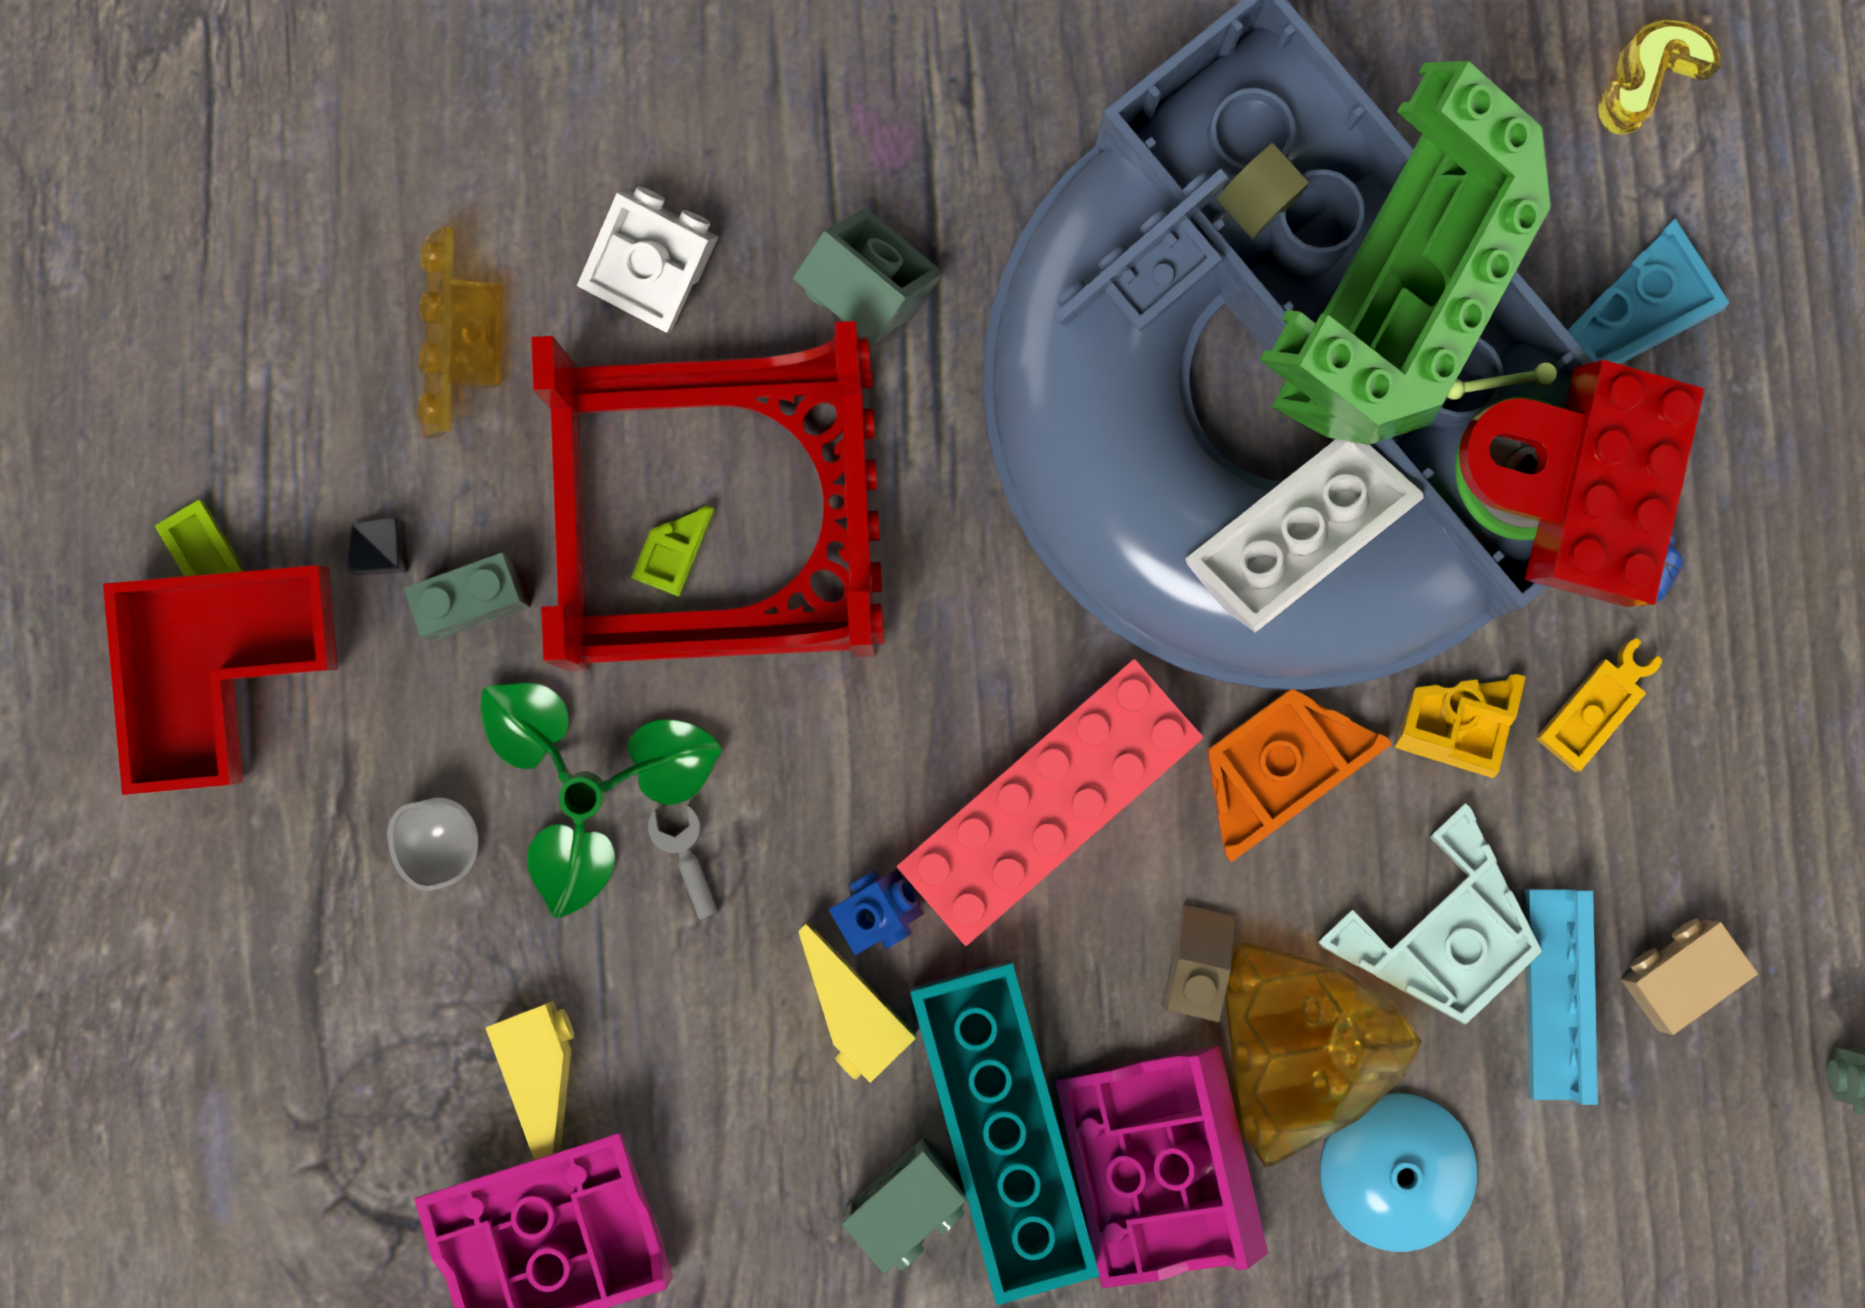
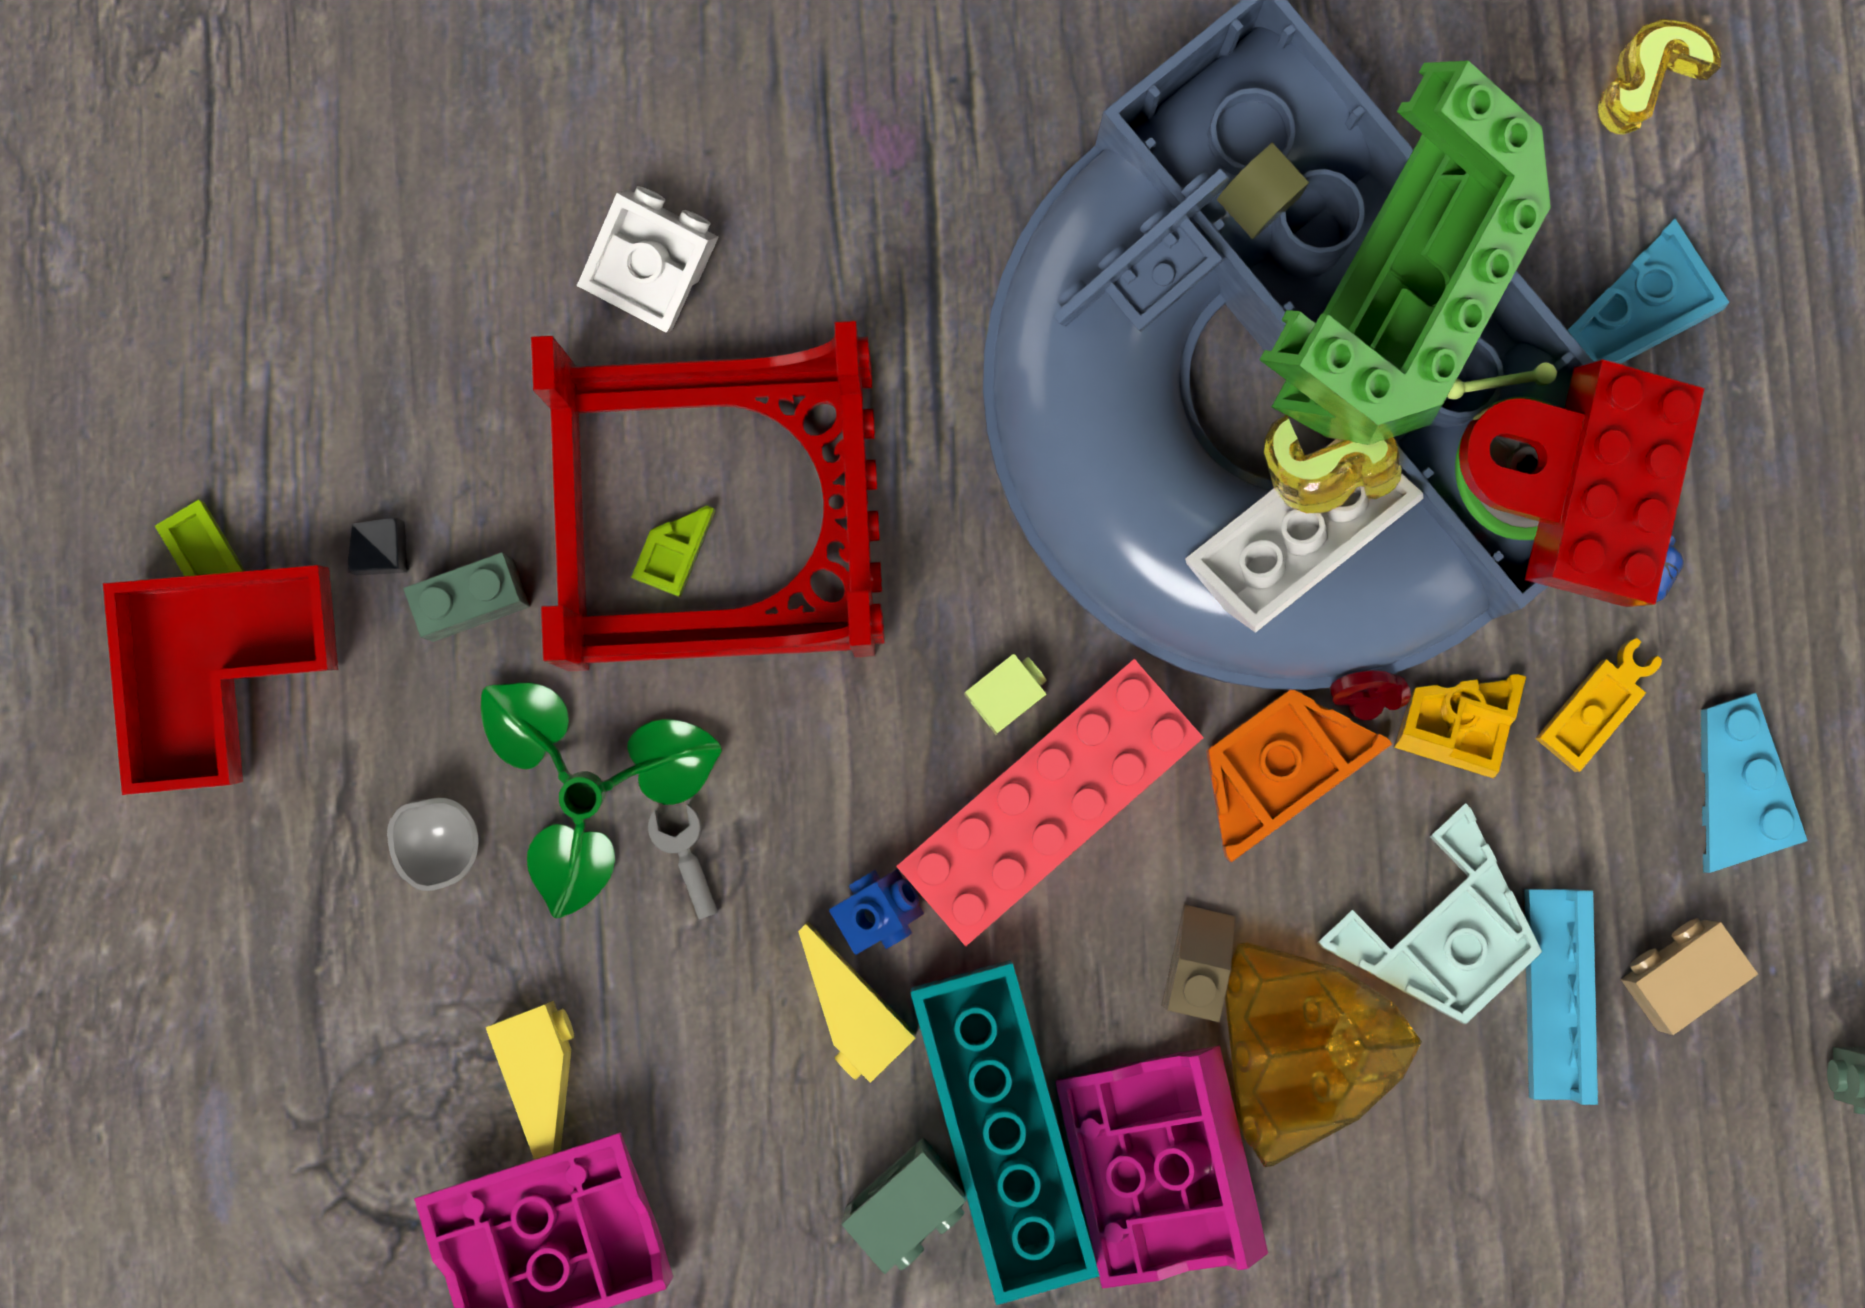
clear yellow bracket [417,226,502,439] -> none
sand green brick [793,208,944,345] -> none
medium azure dish [1319,1092,1477,1252] -> none
none -> yellowish green brick [964,654,1047,735]
none -> clear yellow animal [1264,415,1402,514]
none -> dark red piece [1330,670,1411,720]
none -> medium azure wing [1701,693,1808,873]

